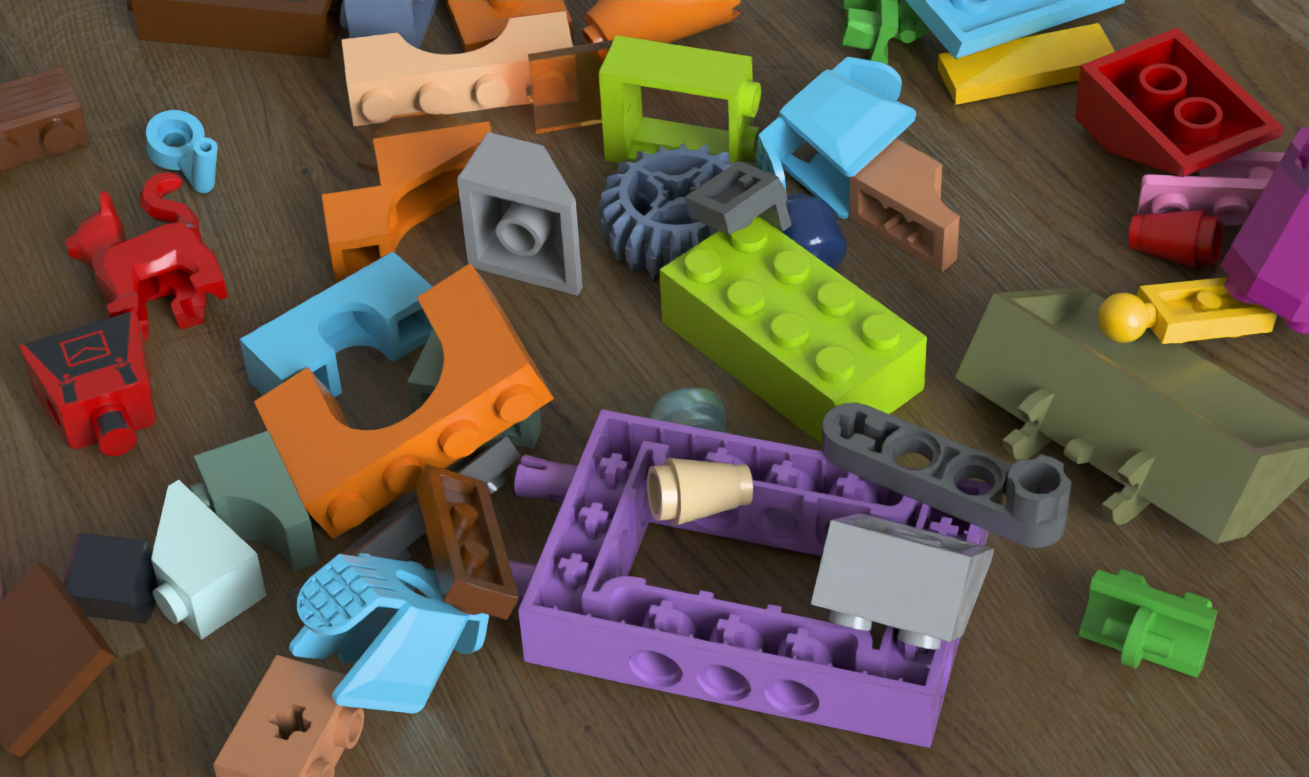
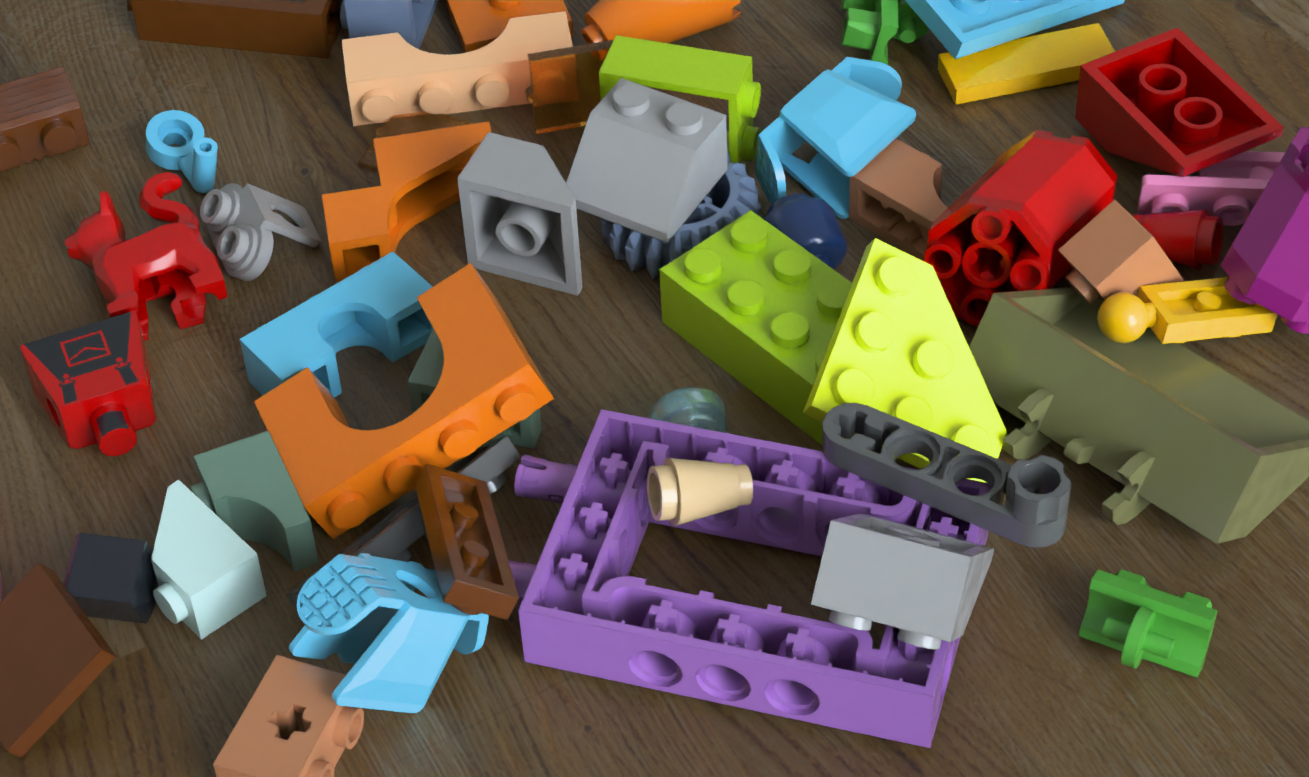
dark grey bracket [684,161,791,235] -> none
none -> light grey bracket [200,183,321,281]
none -> light grey slope [566,78,728,243]
none -> neon yellow plate [803,238,1007,483]
none -> red brick [923,130,1117,326]
none -> nougat arch [1058,199,1184,305]

